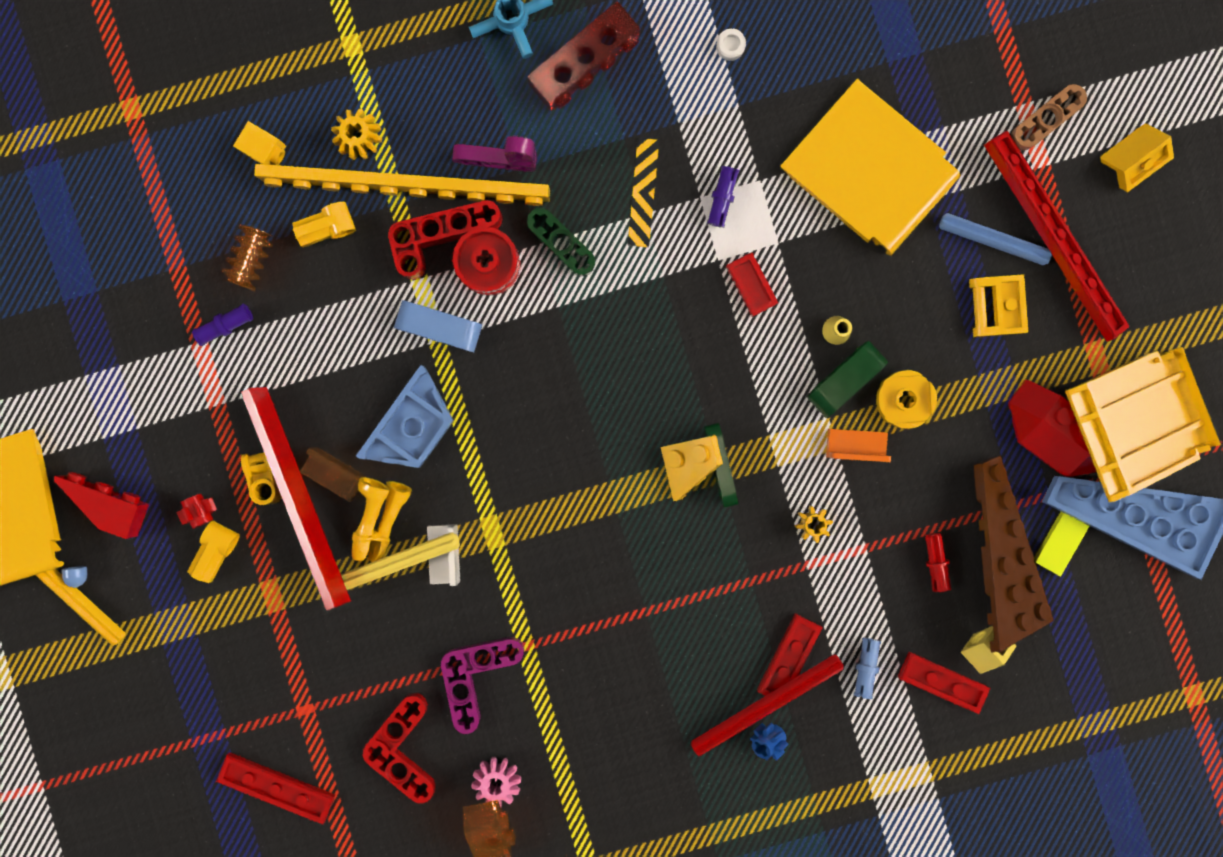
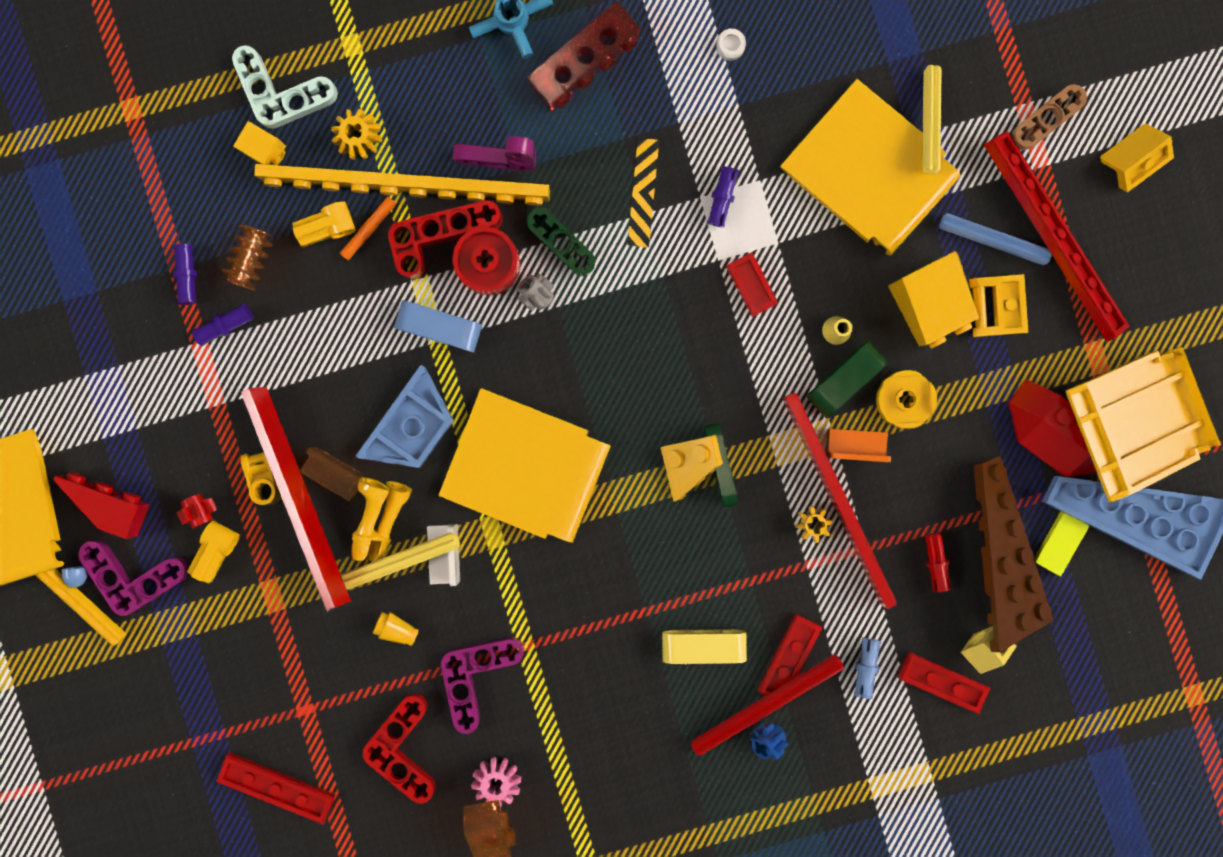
none -> magenta beam [79,540,189,616]
none -> dark purple pin [173,244,197,305]
none -> light aqua beam [232,45,338,129]
none -> orange piece [340,196,397,261]
none -> yellow cone [373,612,418,646]
none -> yellow piece [438,388,611,543]
none -> light grey gear [518,274,554,311]
none -> light yellow beam [662,629,747,664]
none -> red tile [782,393,897,609]
none -> yellow slope [888,251,979,349]
none -> light yellow axle [922,65,941,175]

